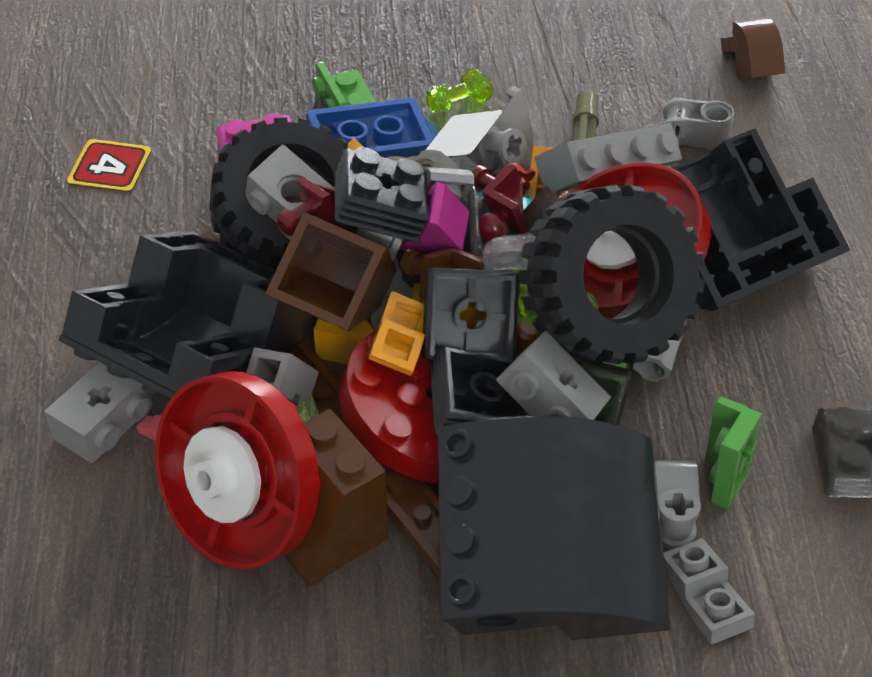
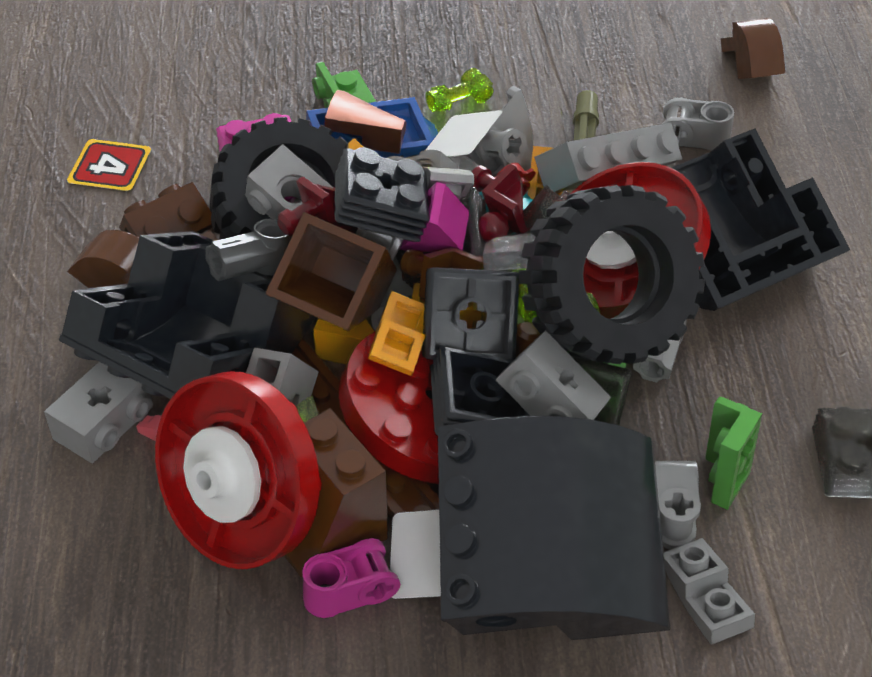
none -> reddish brown brick [67,230,139,289]
none -> reddish brown bracket [119,182,212,238]
none -> dark grey piece [206,218,292,281]
none -> dark pink piece [302,538,401,618]
none -> slope [325,90,406,154]
none -> white sticker [390,510,441,599]

